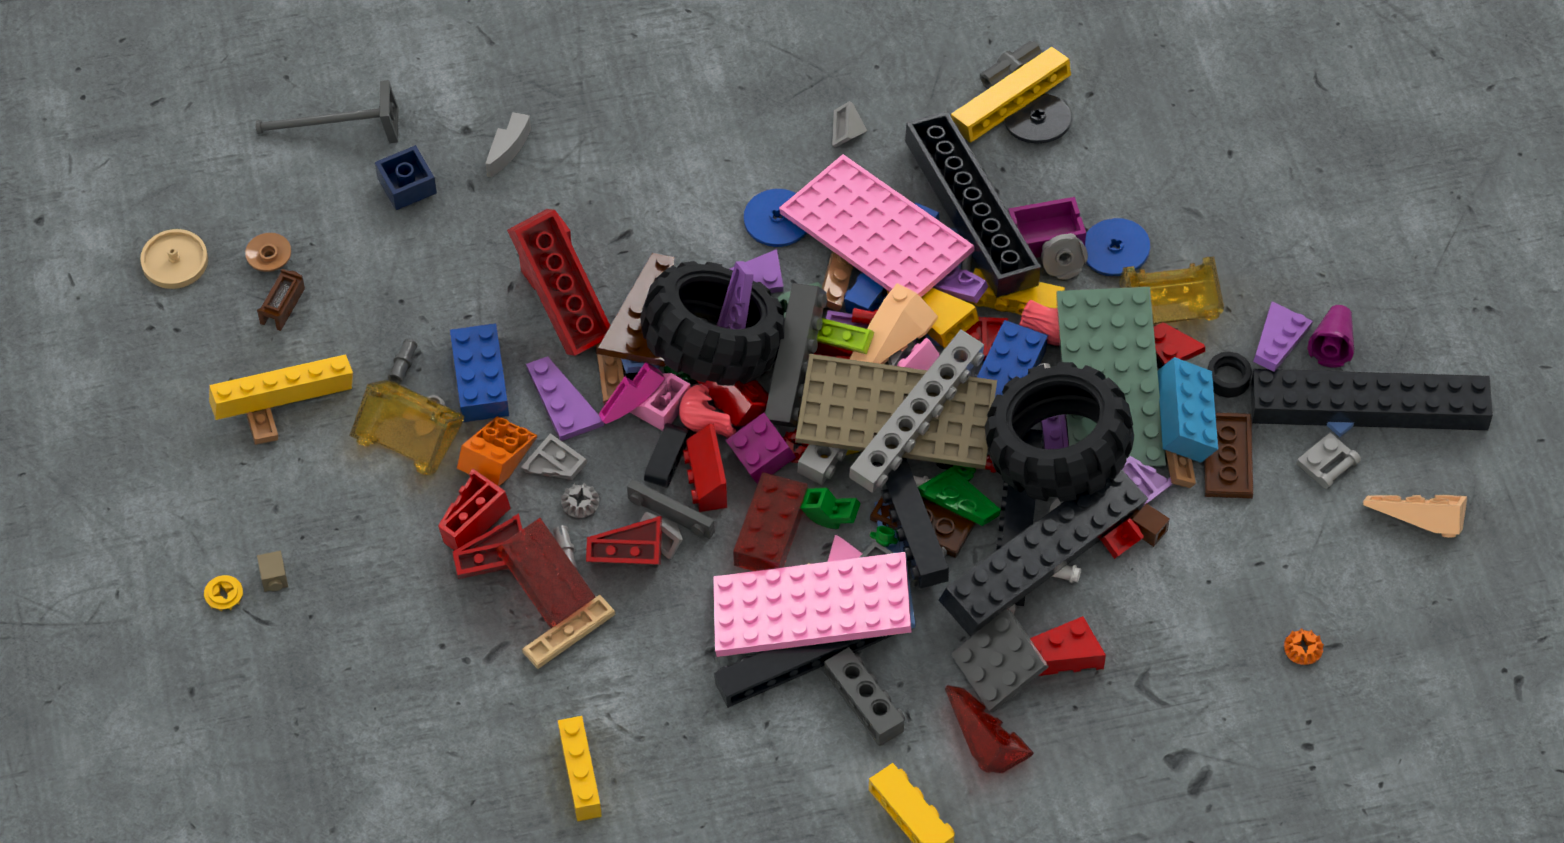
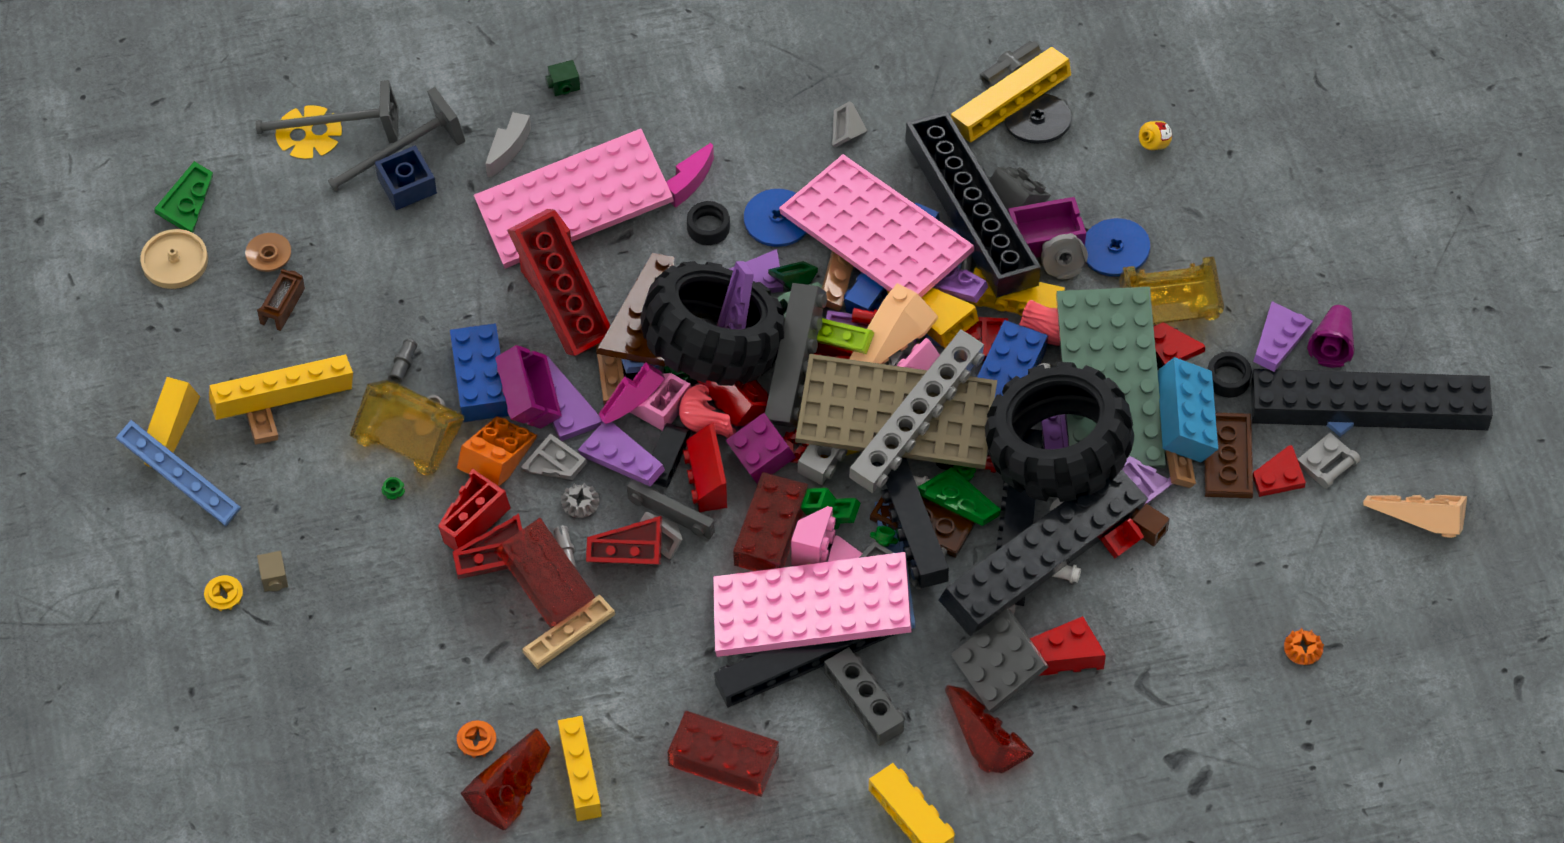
none -> medium blue tile [116,420,241,526]
none -> yellow slope [144,377,200,468]
none -> green wing [154,161,213,233]
none -> yellow piece [275,105,342,159]
none -> dark grey tile [328,87,465,191]
none -> green plate [381,477,405,500]
none -> orange gear [457,720,497,759]
none -> clear red wedge [461,728,551,830]
none -> bright pink plate [474,129,674,269]
none -> magenta piece [495,345,562,429]
none -> dark green brick [545,60,580,96]
none -> medium lavender wing [578,422,665,487]
none -> dark pink slope [666,143,714,208]
none -> clear red brick [667,711,779,797]
none -> black tyre [687,201,730,246]
none -> dark green slope [768,261,818,291]
none -> bright pink slope [791,506,836,566]
none -> dark grey slope [989,166,1051,210]
none -> yellow head [1139,121,1172,150]
none -> red wing [1253,445,1306,497]

